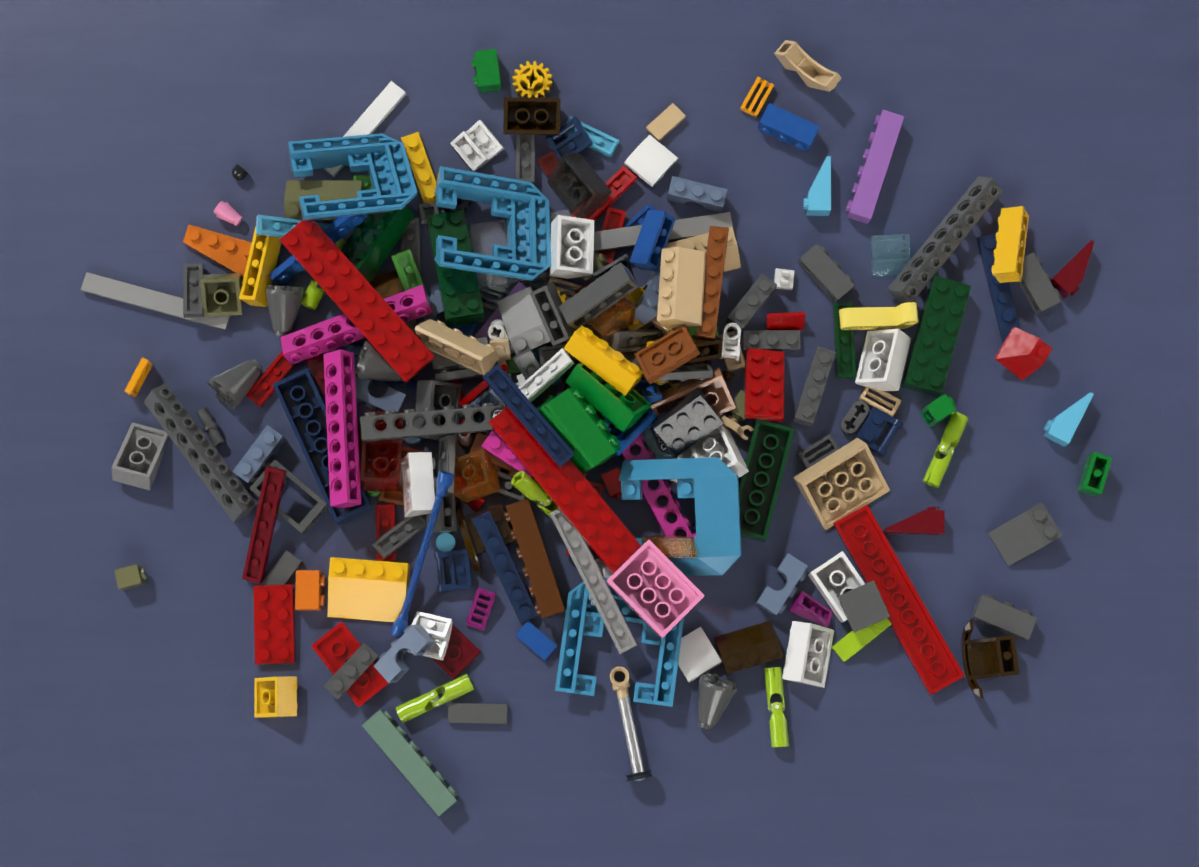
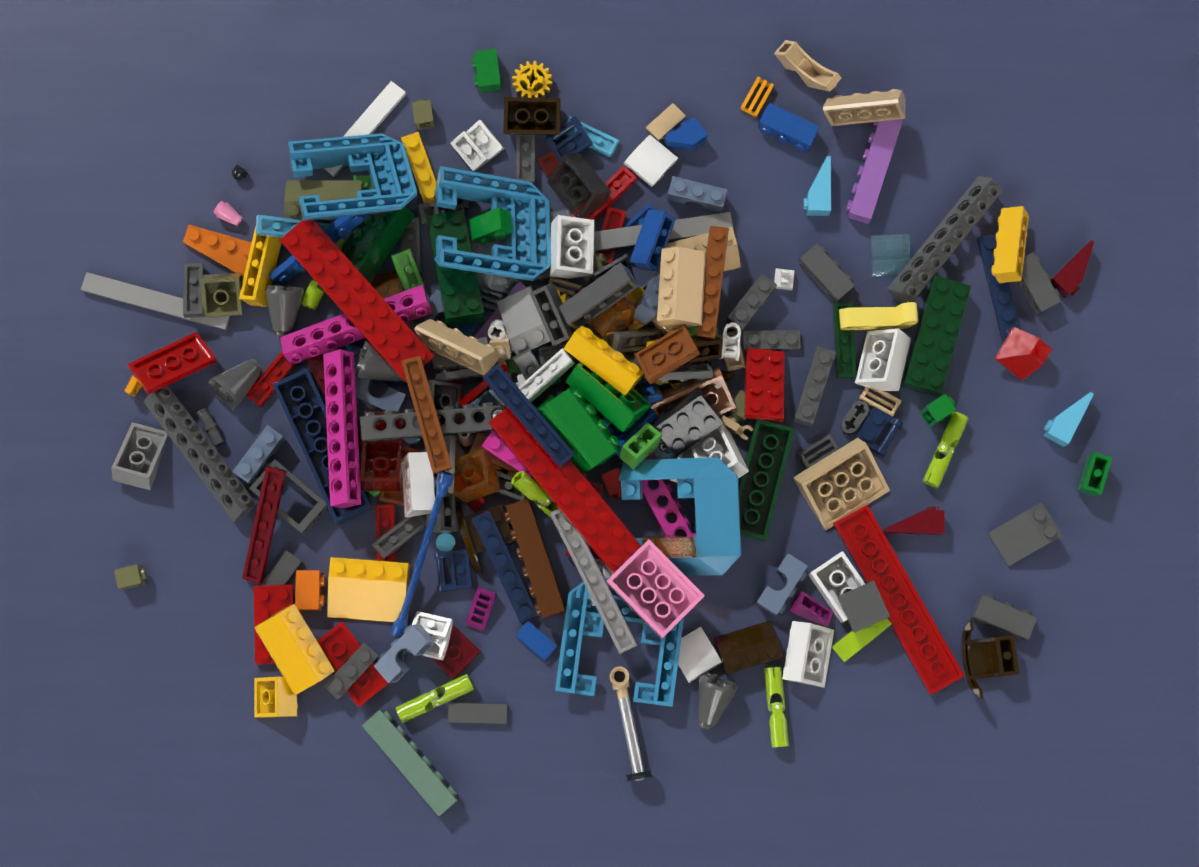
red slope [765,312,805,330] -> none
none -> red plate [128,332,216,395]
none -> yellow slope [254,604,334,695]
none -> dark orange plate [401,356,452,474]
none -> olive brick [412,99,435,130]
none -> green brick [469,207,513,246]
none -> bright green brick [619,422,662,470]
none -> blue slope [664,117,708,150]
none -> tan slope [823,89,906,126]

